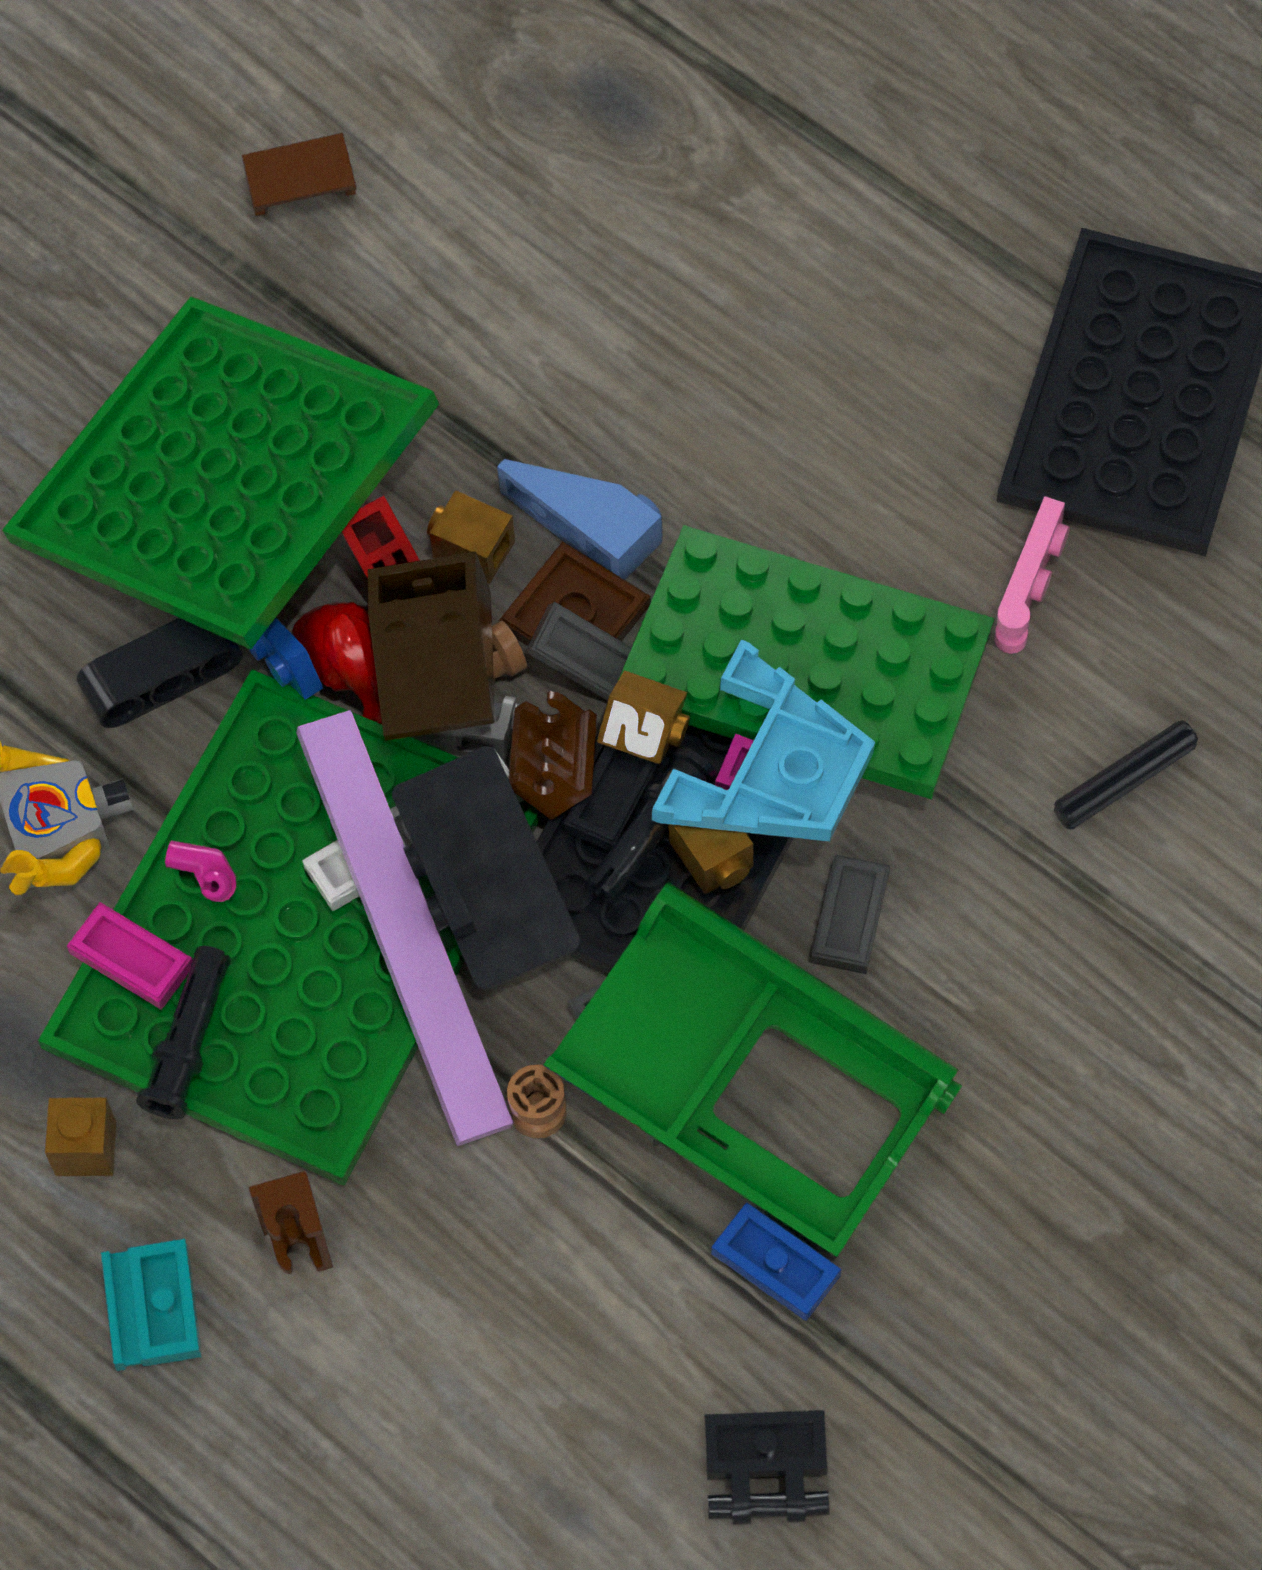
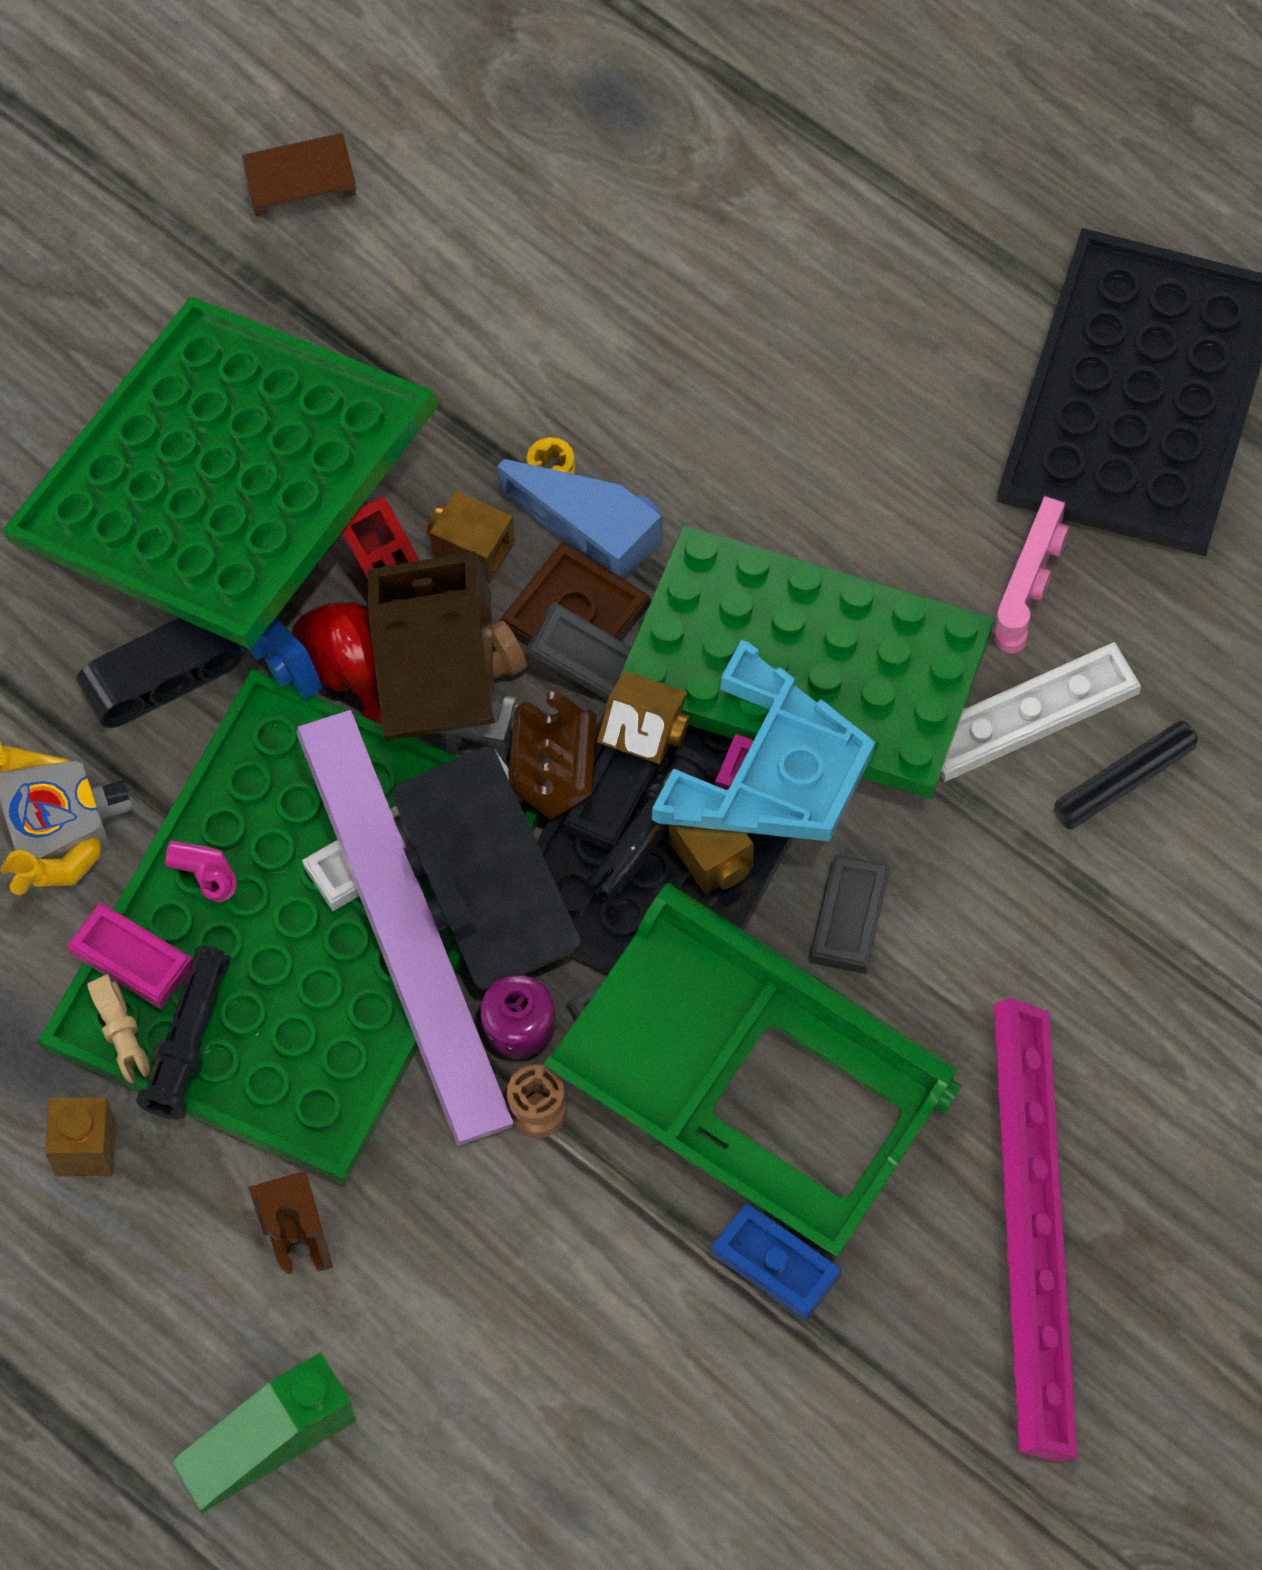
teal plate [101,1239,202,1371] -> none
black plate [705,1410,829,1525] -> none
none -> tan piece [87,974,150,1083]
none -> green slope [172,1352,357,1513]
none -> magenta head [480,975,556,1059]
none -> yellow bush [526,437,575,474]
none -> white tile [940,642,1141,782]
none -> dark pink plate [994,998,1077,1463]

